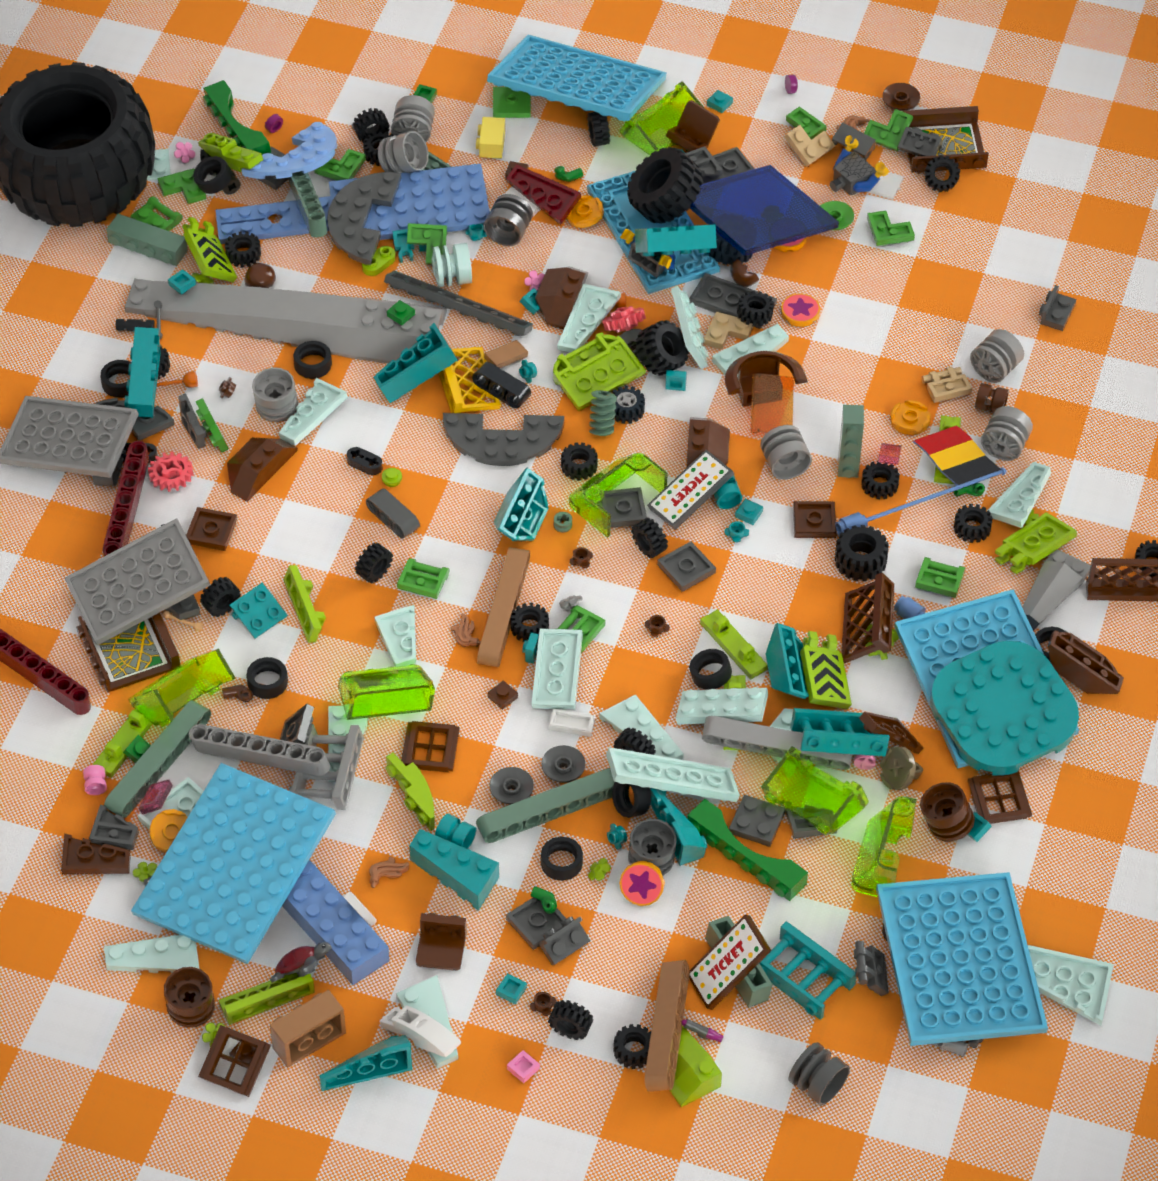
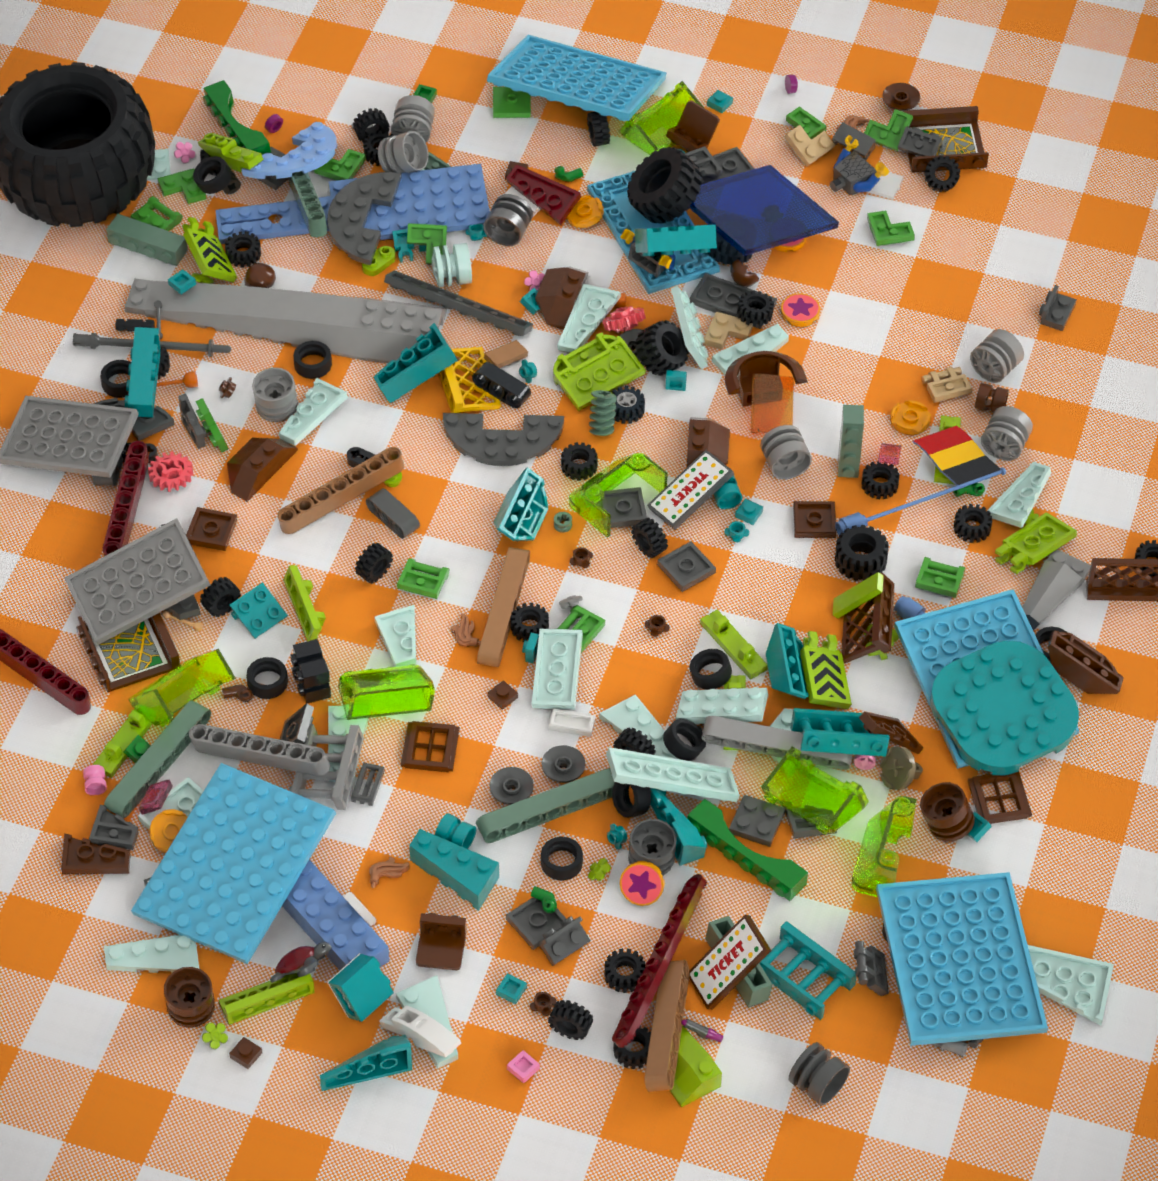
lime plant [133,862,157,882] -> none
reddish brown piece [198,1025,271,1097] -> none
medium nougat brick [270,990,346,1068] -> none
lime slope [385,752,435,831] -> none
green plate [387,300,415,326] -> none
light yellow brick [476,117,506,159] -> none
bright green dish [815,201,854,230] -> none
none -> dark grey bar [73,333,231,357]
none -> medium nougat beam [277,447,404,534]
none -> black brick [290,639,331,704]
none -> teal piece [327,953,394,1022]
none -> dark grey tile [351,762,385,806]
none -> black tyre [604,948,646,993]
none -> dark red plate [612,874,707,1048]
none -> black tyre [663,719,706,761]
none -> lime tile [833,572,883,618]

